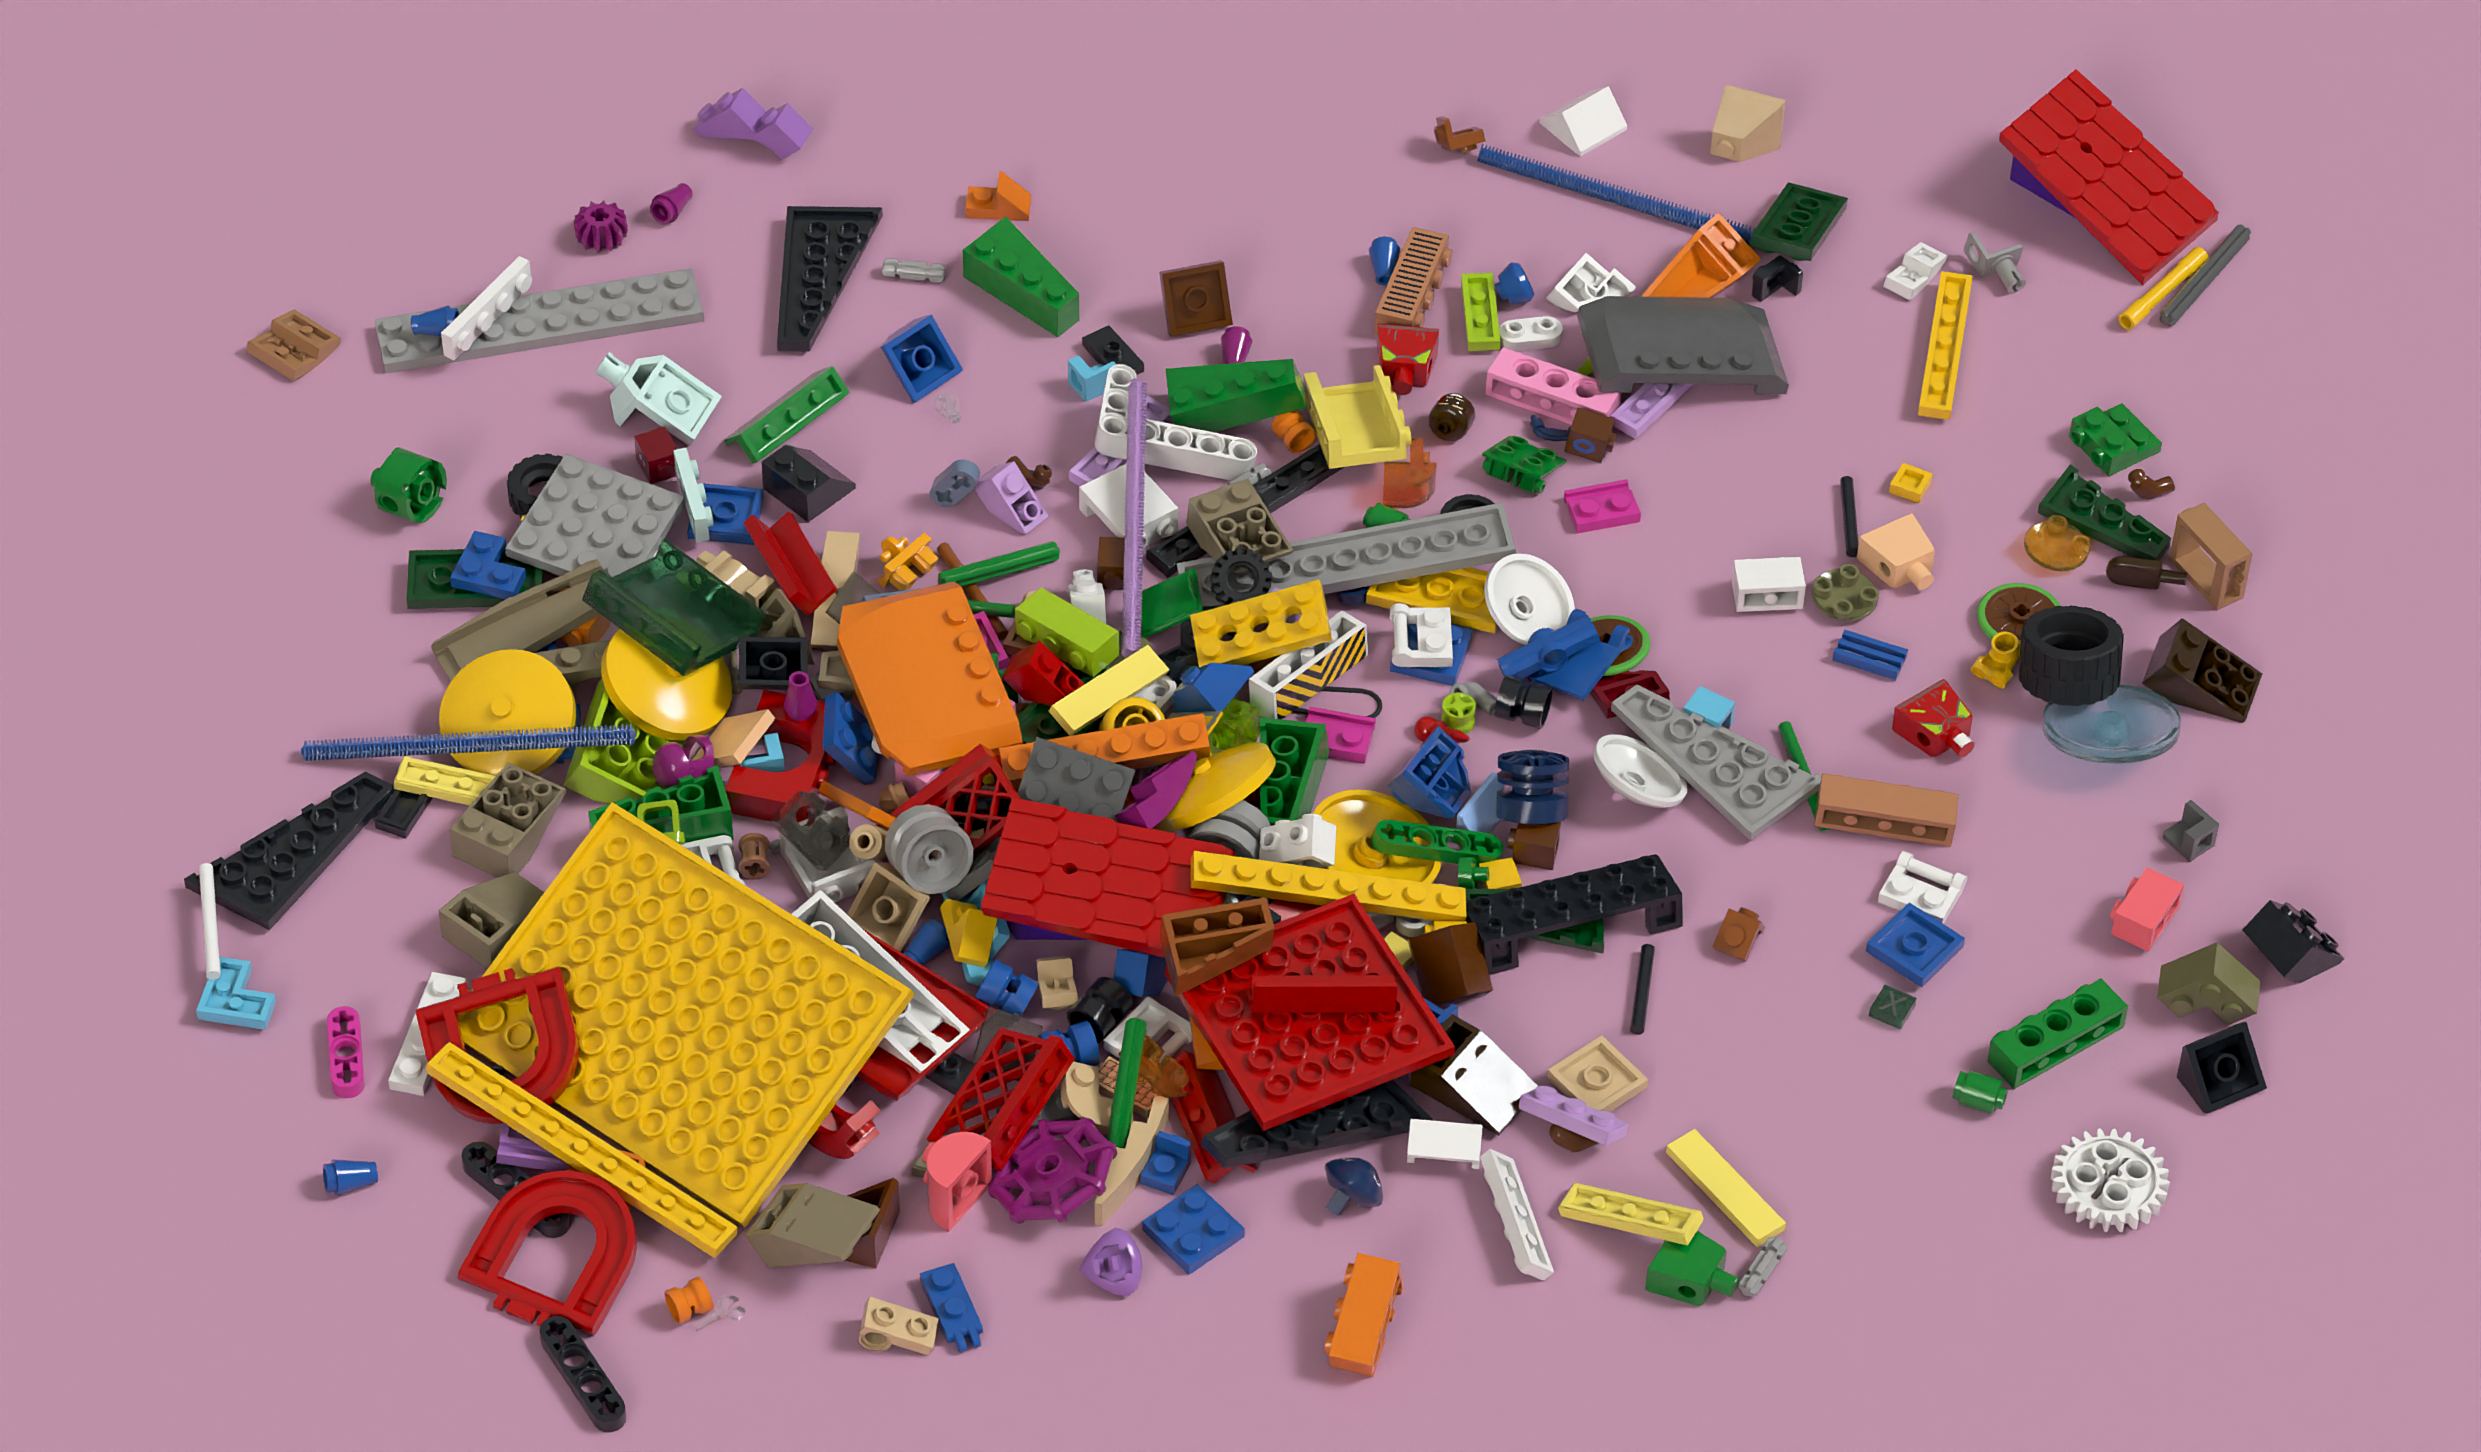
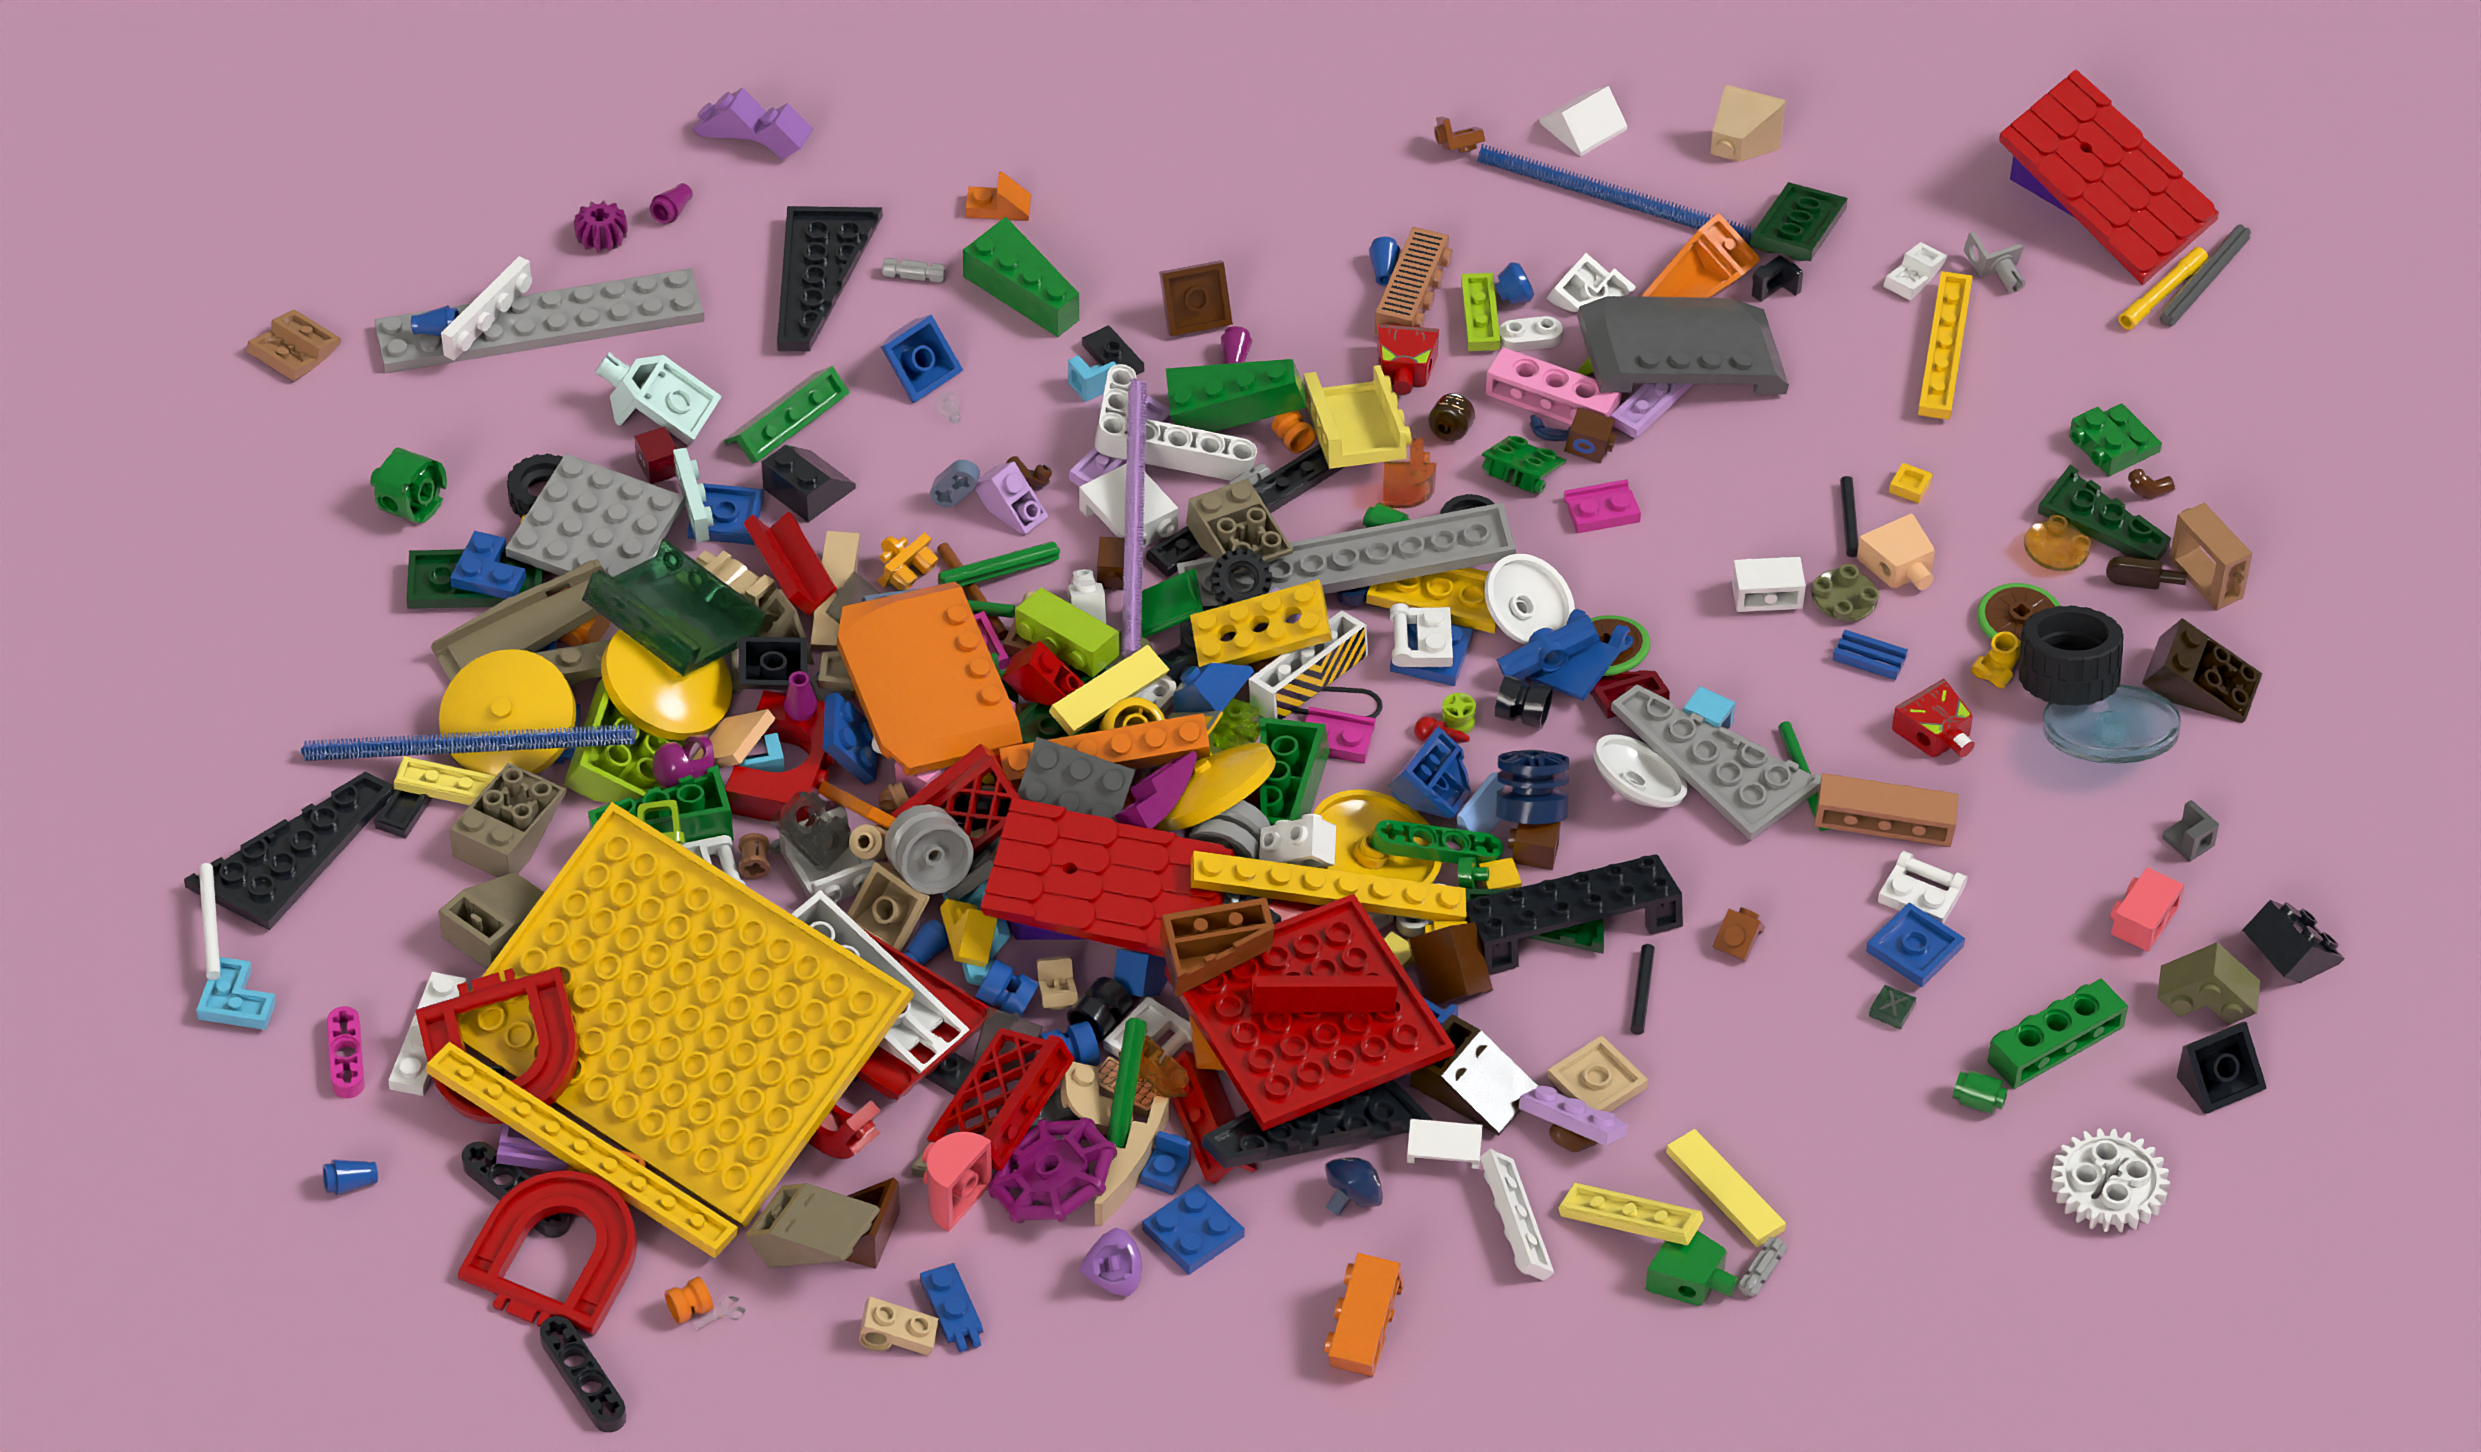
light grey arm [1449,683,1497,715] -> none

